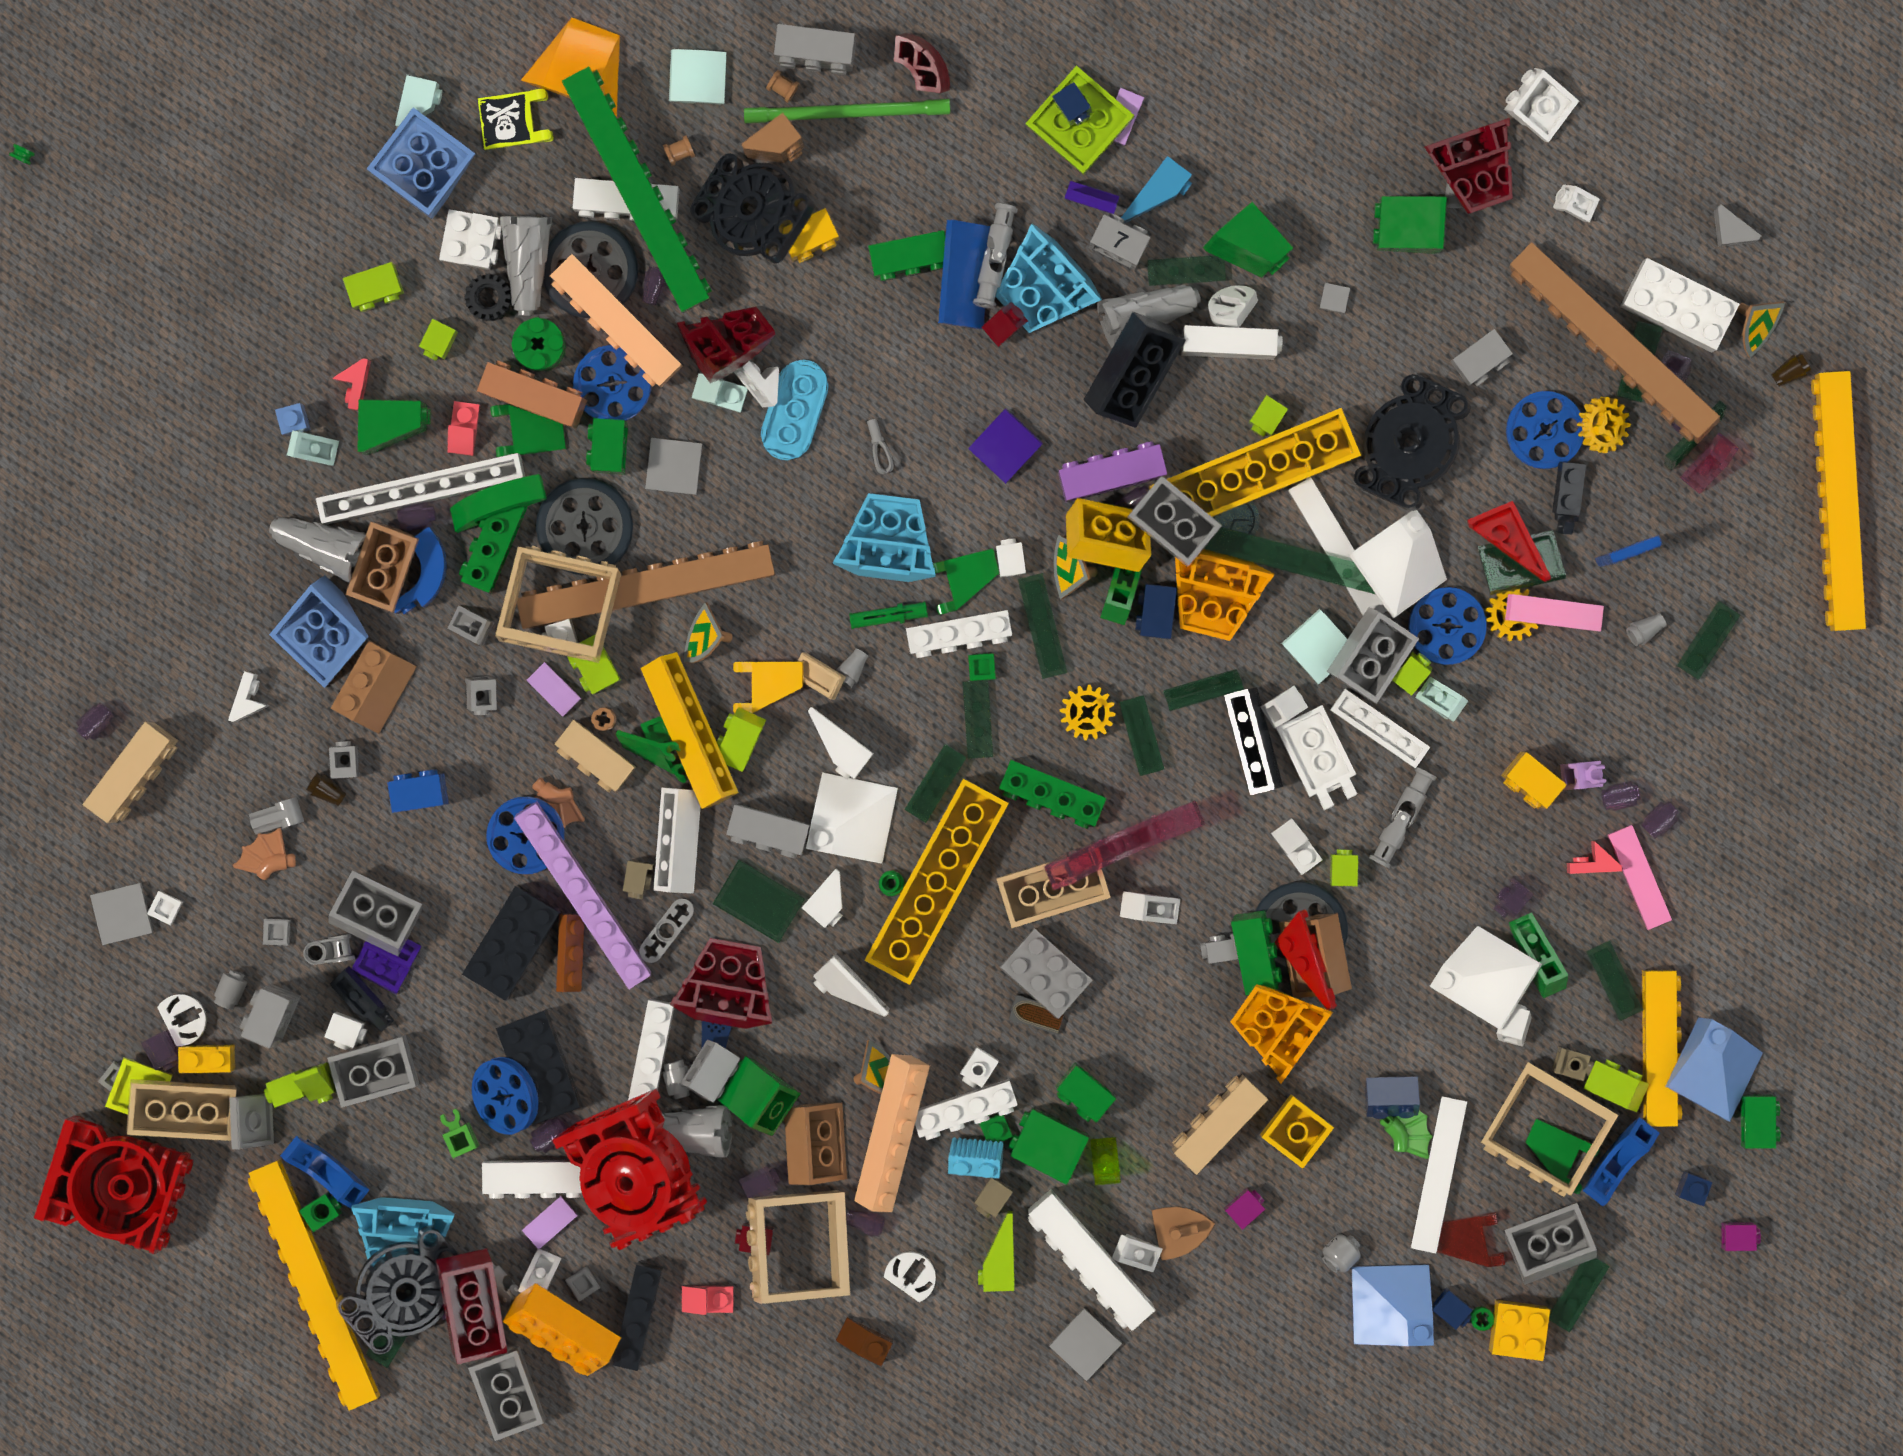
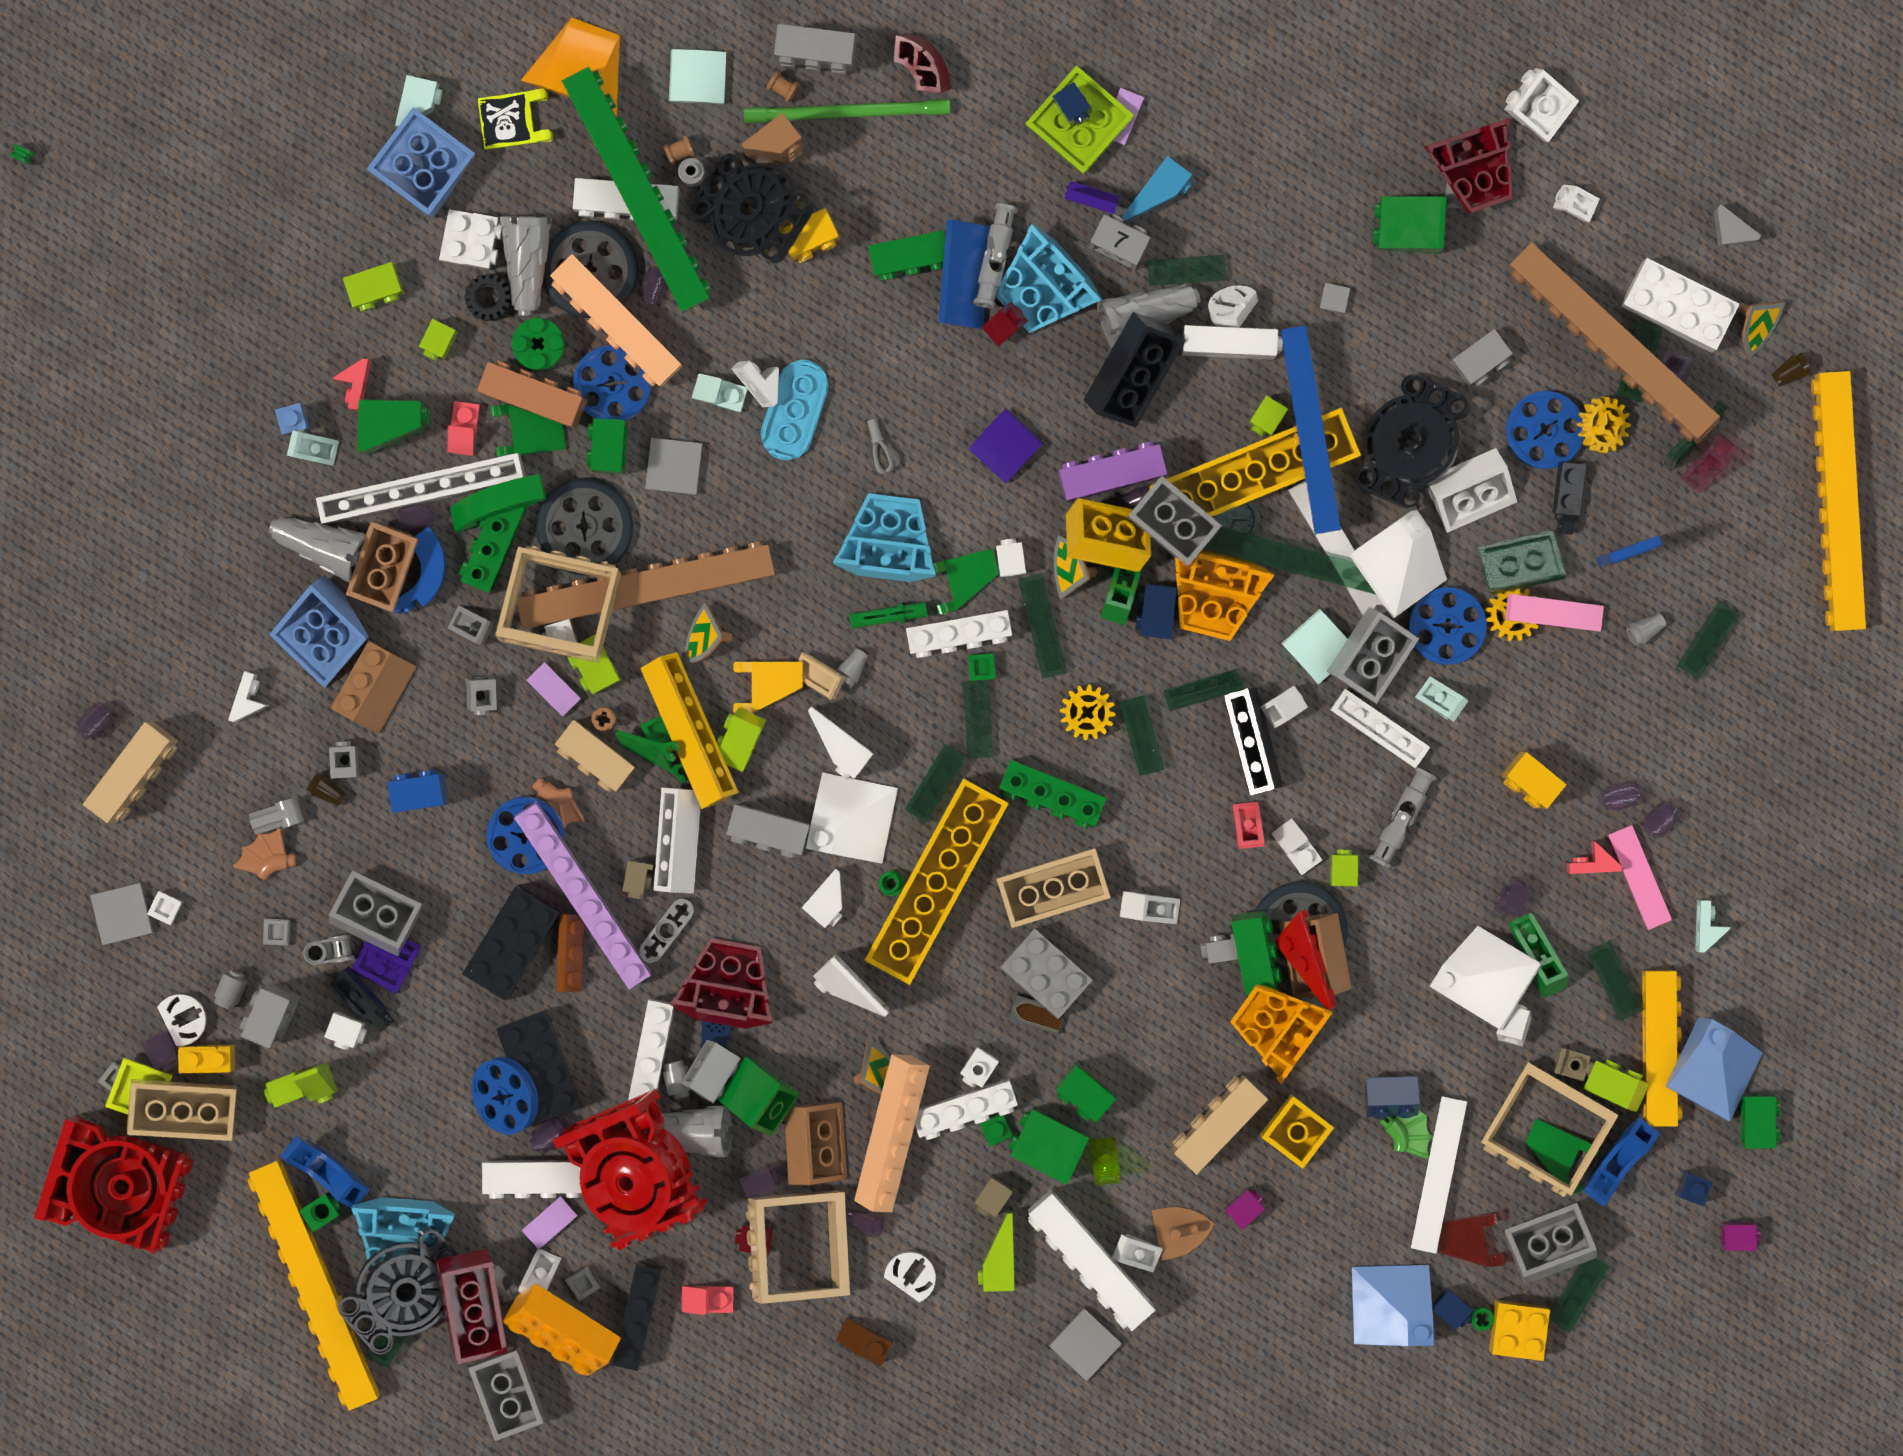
light grey tile [229,1093,274,1149] -> none
light grey brick [327,1035,420,1108] -> none
bright green brick [440,1108,479,1158] -> none
dark red wedge [677,307,775,383] -> none
clear green tile [713,860,805,943] -> none
medium azure brick [948,1137,1003,1179] -> none
clear pink arch [1044,800,1205,890] -> none
green slope [1203,202,1293,278] -> none
white tile [1276,705,1357,811] -> none
light grey head [1322,1234,1361,1273] -> none
lime brick [1392,652,1432,696] -> none
red wing [1467,501,1551,582] -> none
lavender brick [1560,761,1606,790] -> none
none -> light grey brick [678,158,705,187]
none -> coral slope [1233,802,1265,849]
none -> blue tile [1280,326,1341,535]
none -> white slope [1427,448,1517,533]
none -> light aqua slope [1695,900,1731,953]

